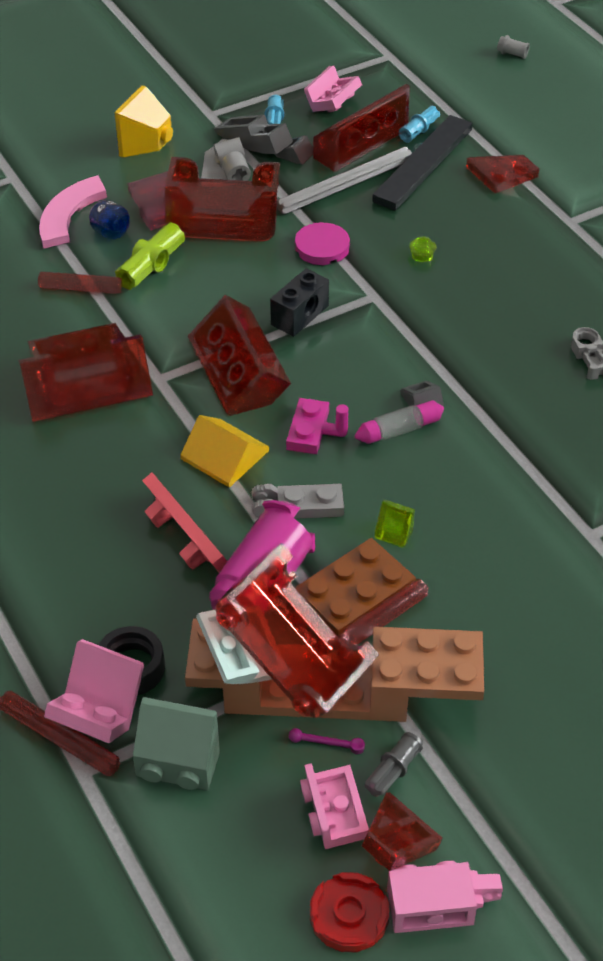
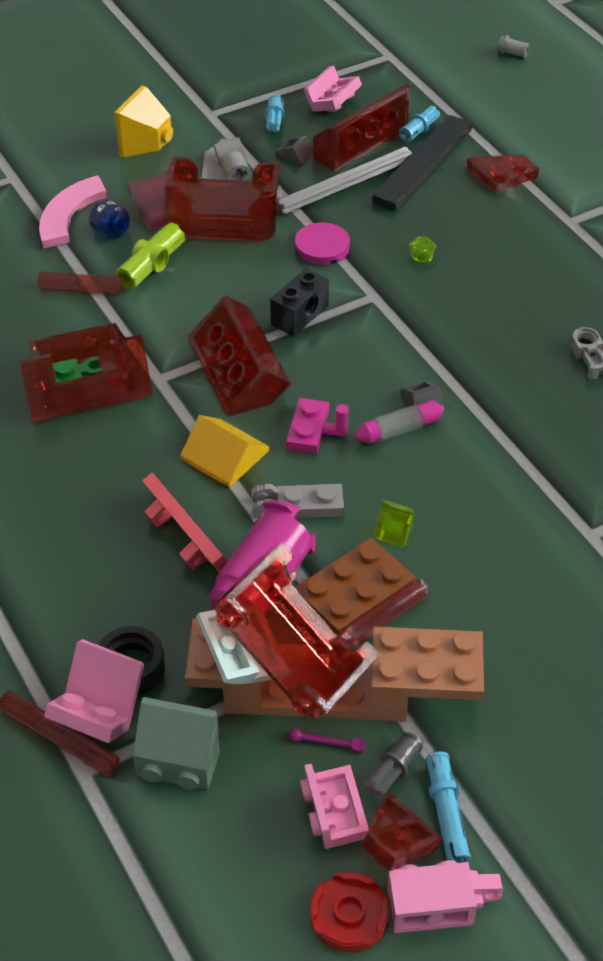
dark grey slope [214,115,293,154] -> none
none -> green plate [46,357,104,394]
none -> medium azure pin [425,751,472,863]

